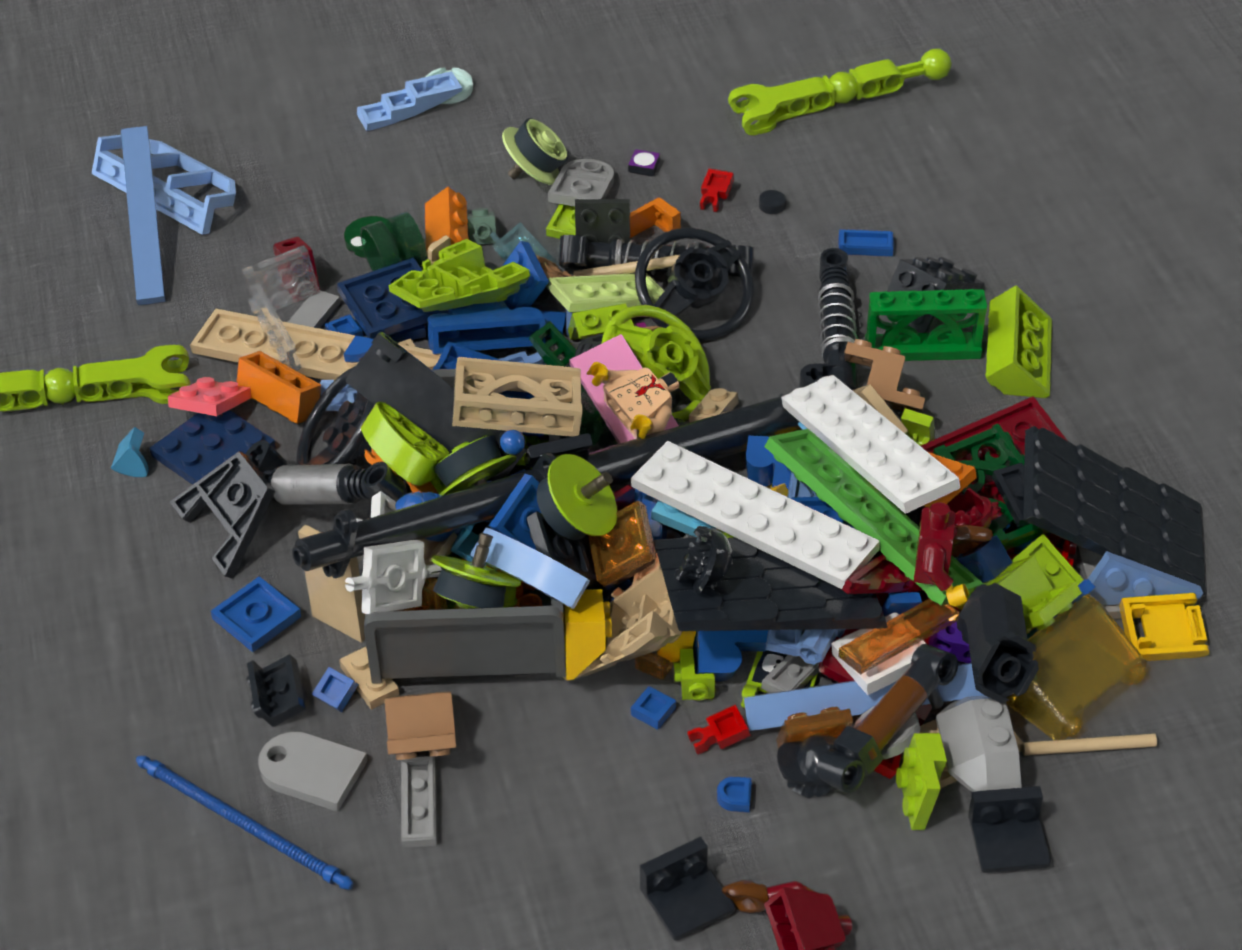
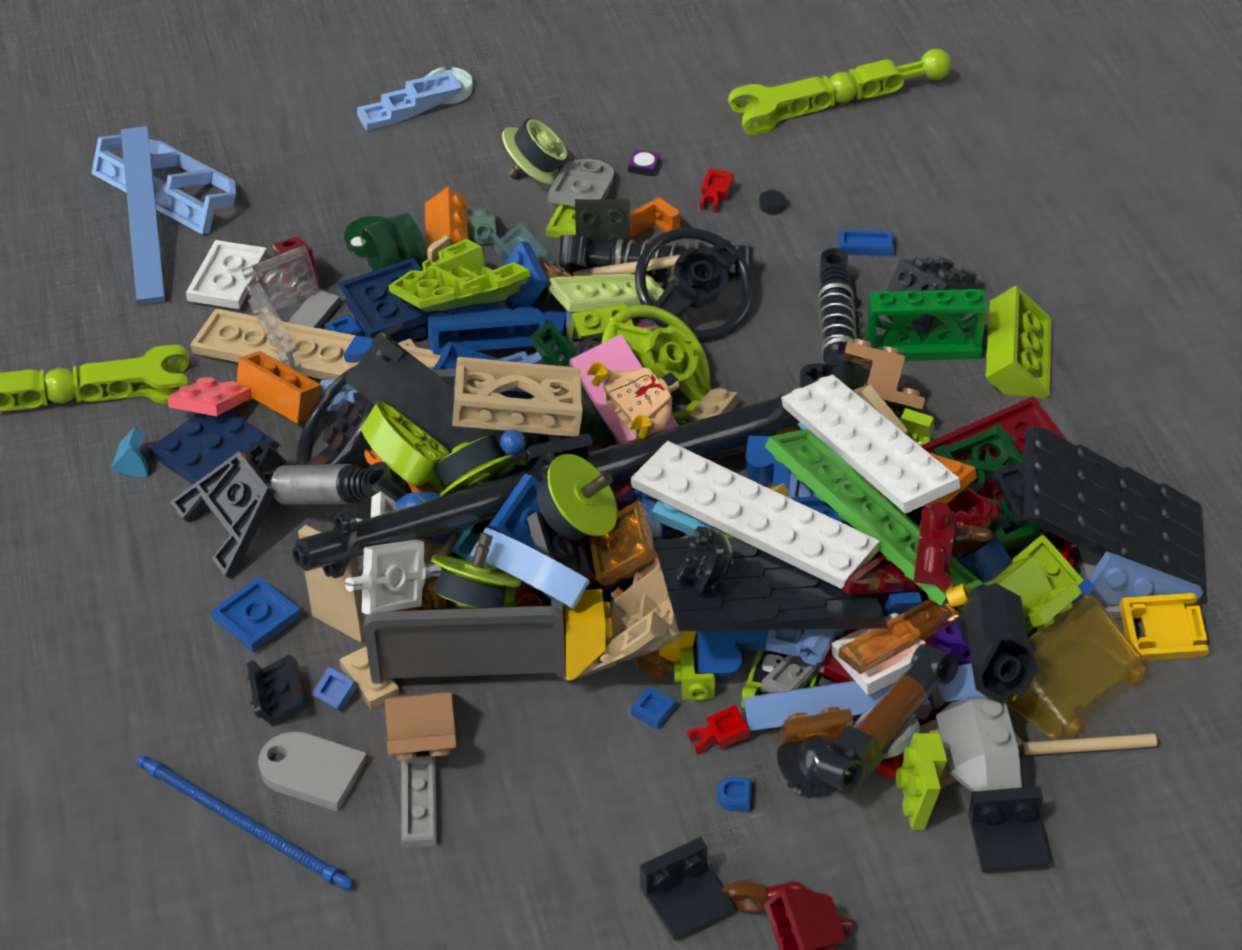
none -> white plate [186,240,268,309]

